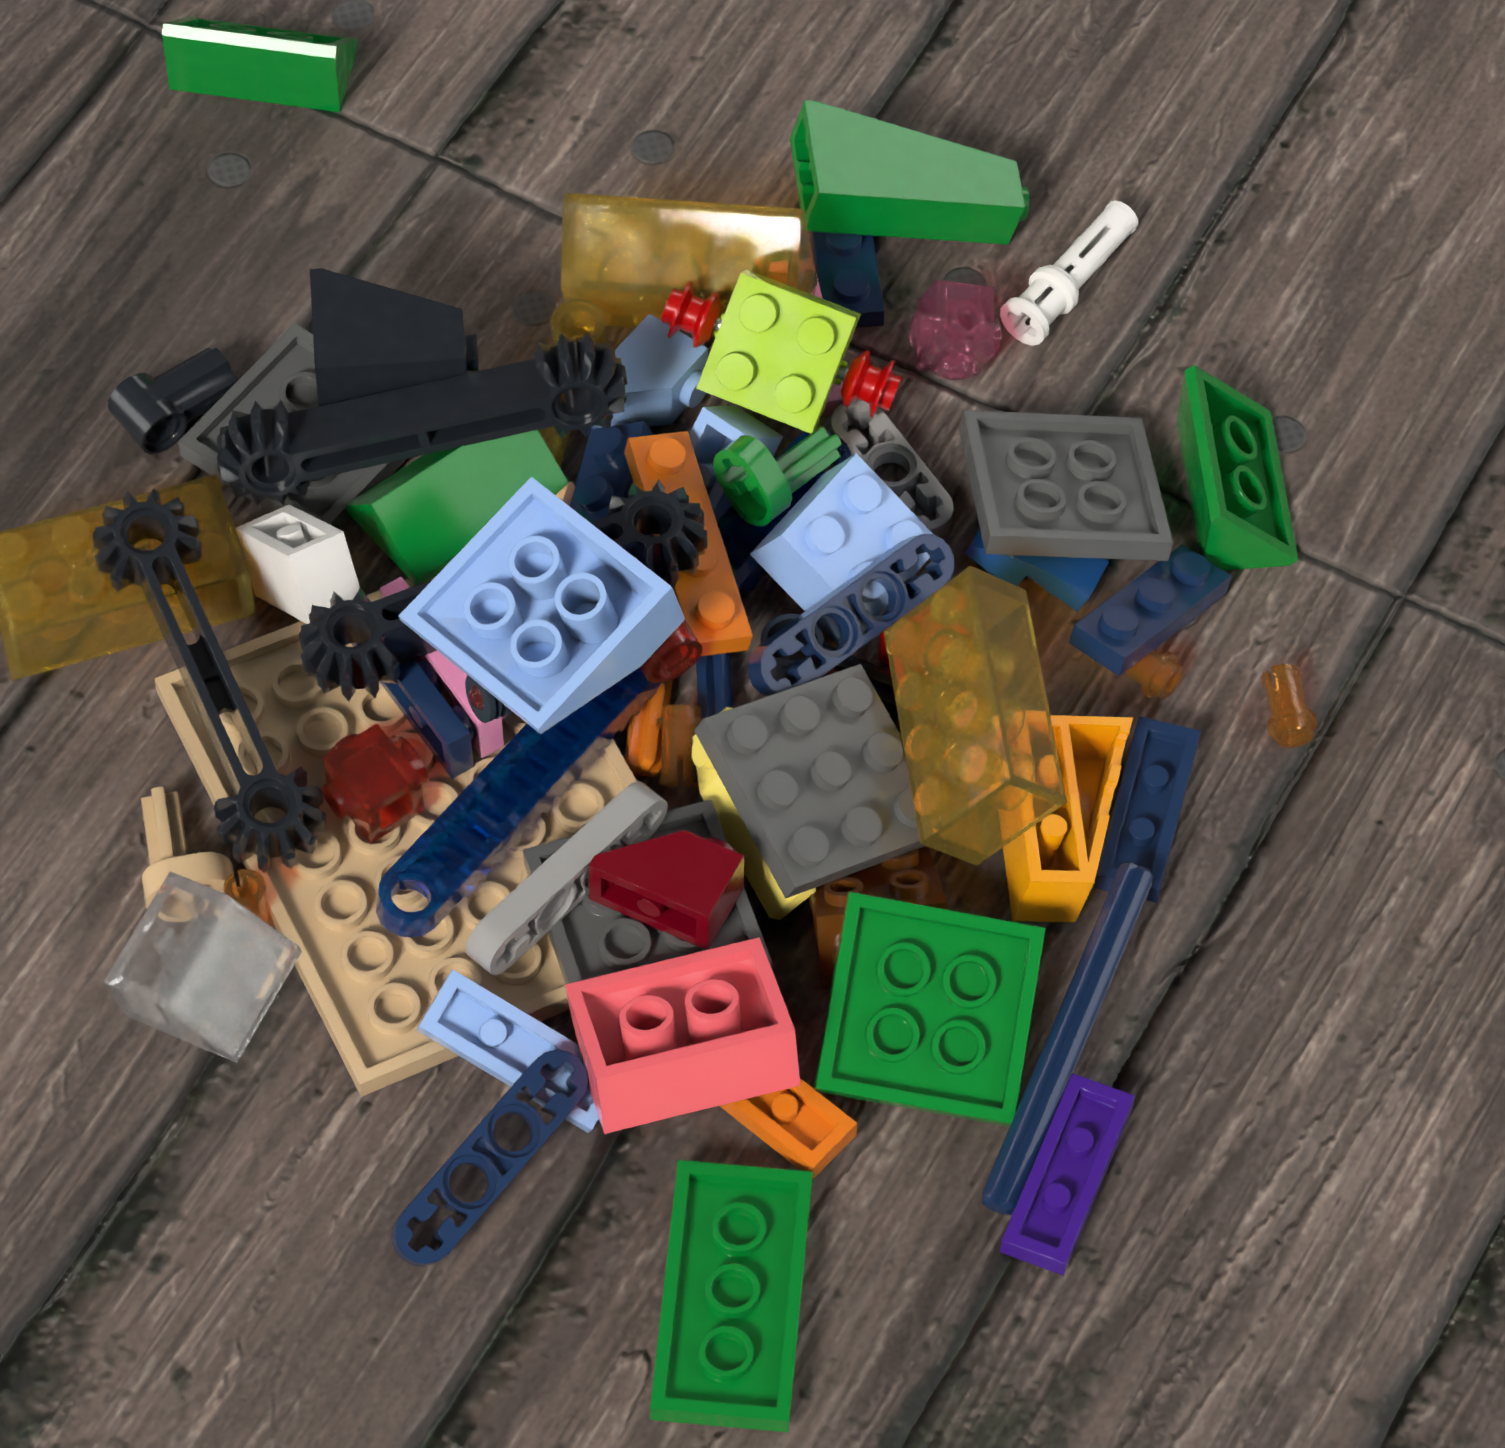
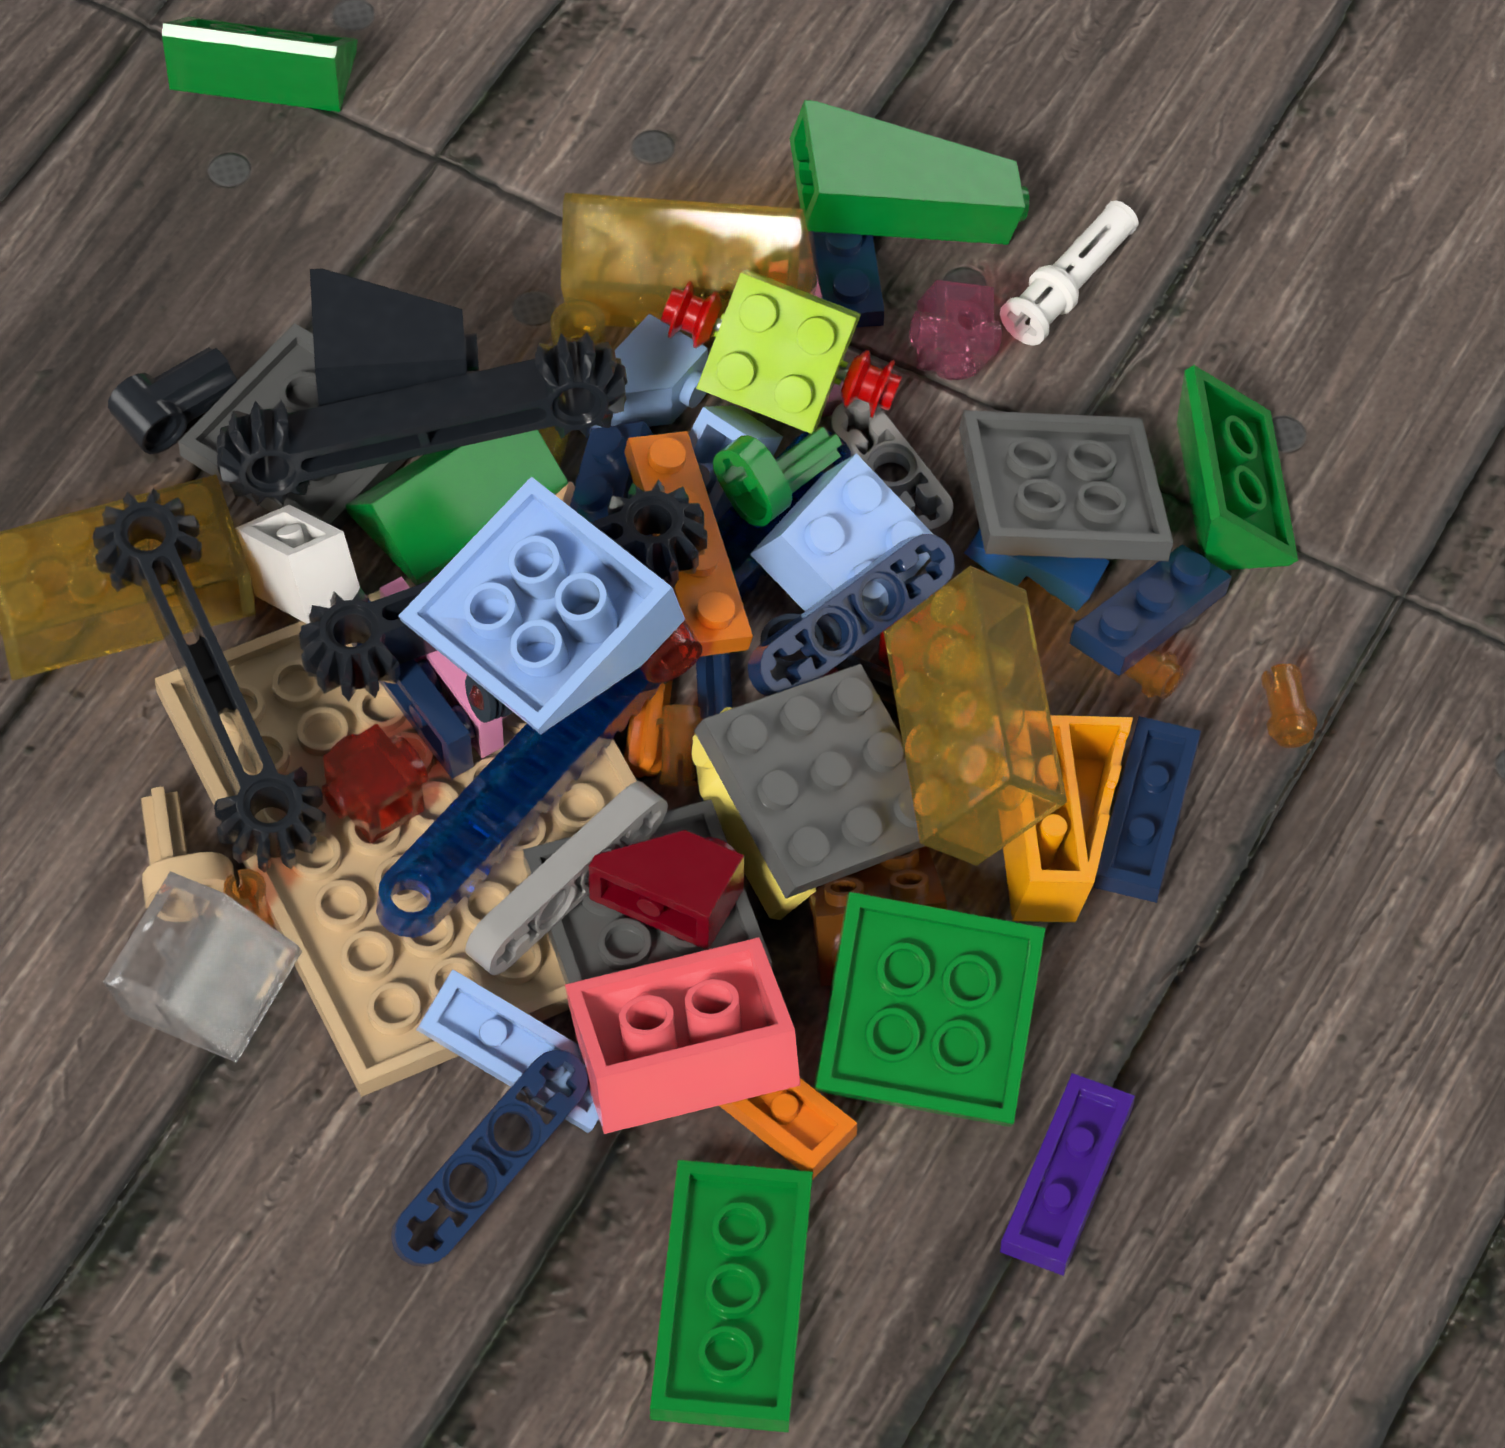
dark blue axle [982,862,1153,1216] -> none

